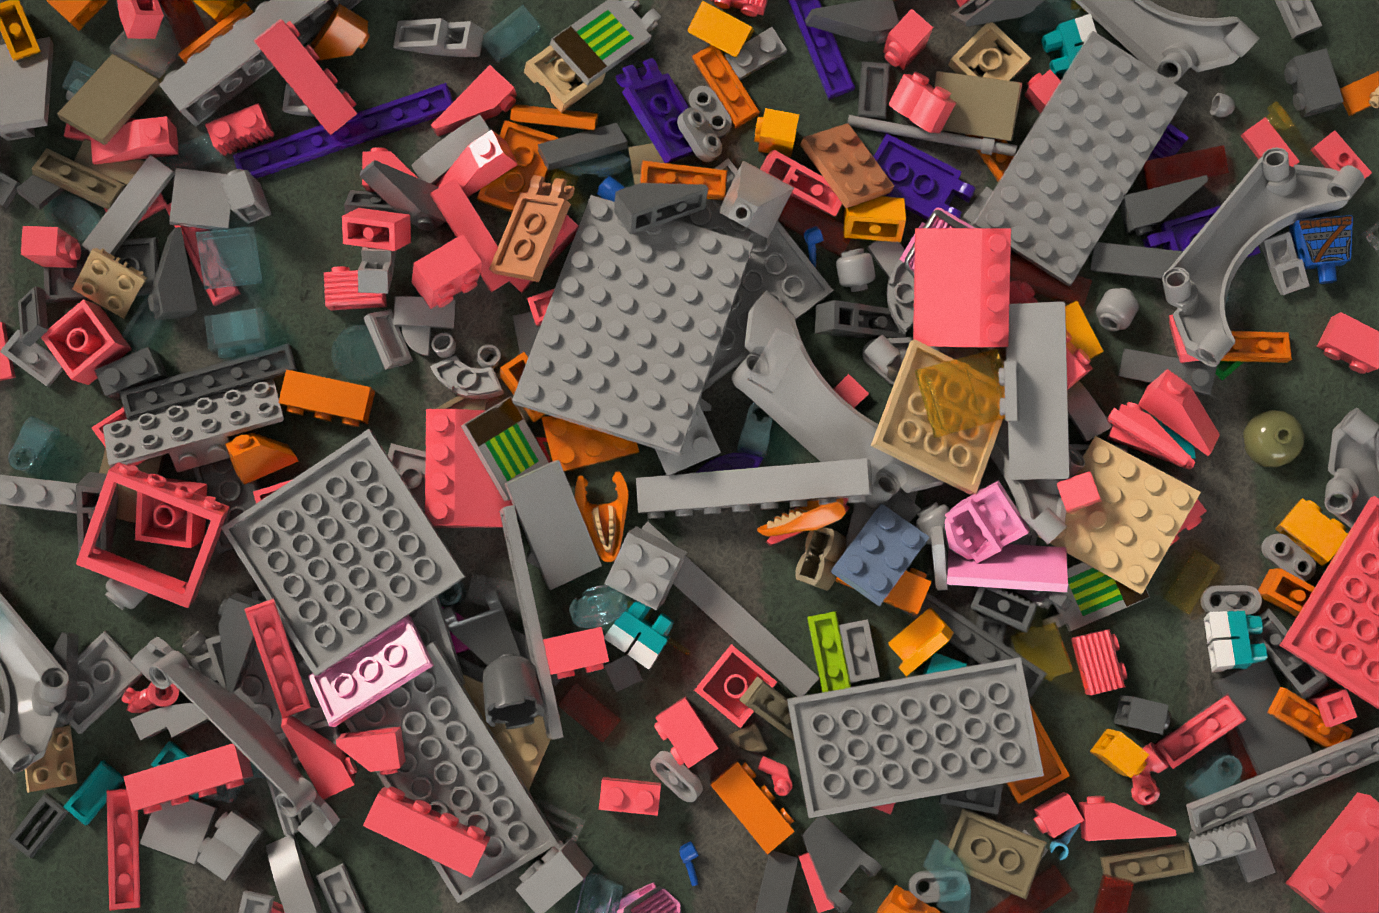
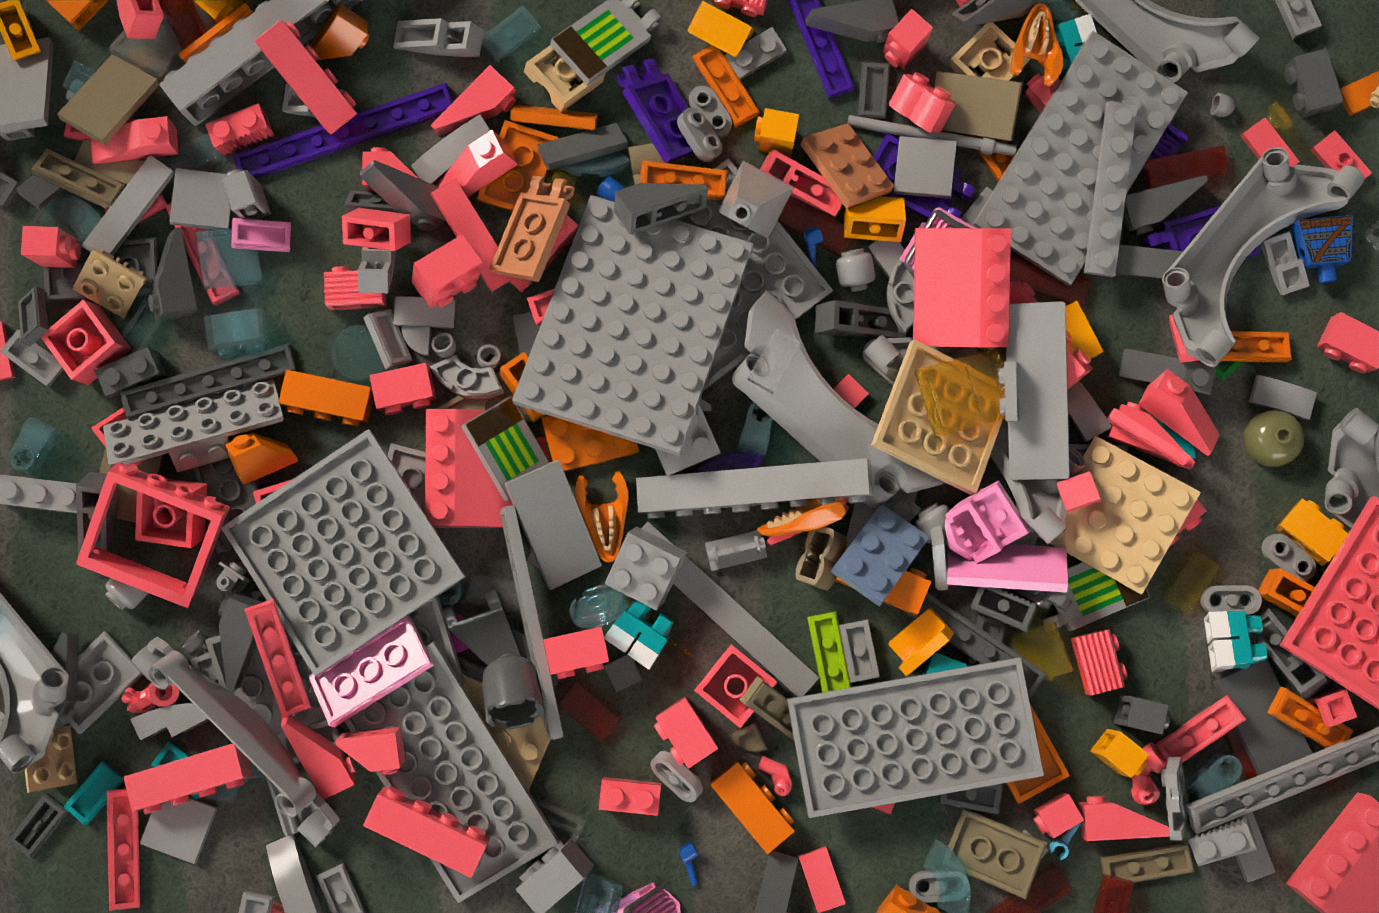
light grey brick [197,810,265,881] -> none
dark grey flag [801,816,882,913] -> none
light grey head [1096,288,1139,331] -> none
none -> light grey hinge [217,561,255,592]
none -> bright pink tile [231,218,291,252]
none -> coral brick [369,363,437,415]
none -> light grey hinge [705,530,767,571]
none -> light grey tile [893,136,957,199]
none -> orange animal [1010,3,1063,87]
none -> light grey plate [1084,101,1138,277]
none -> light grey wing [1161,757,1189,840]
none -> light grey slope [1249,375,1317,420]

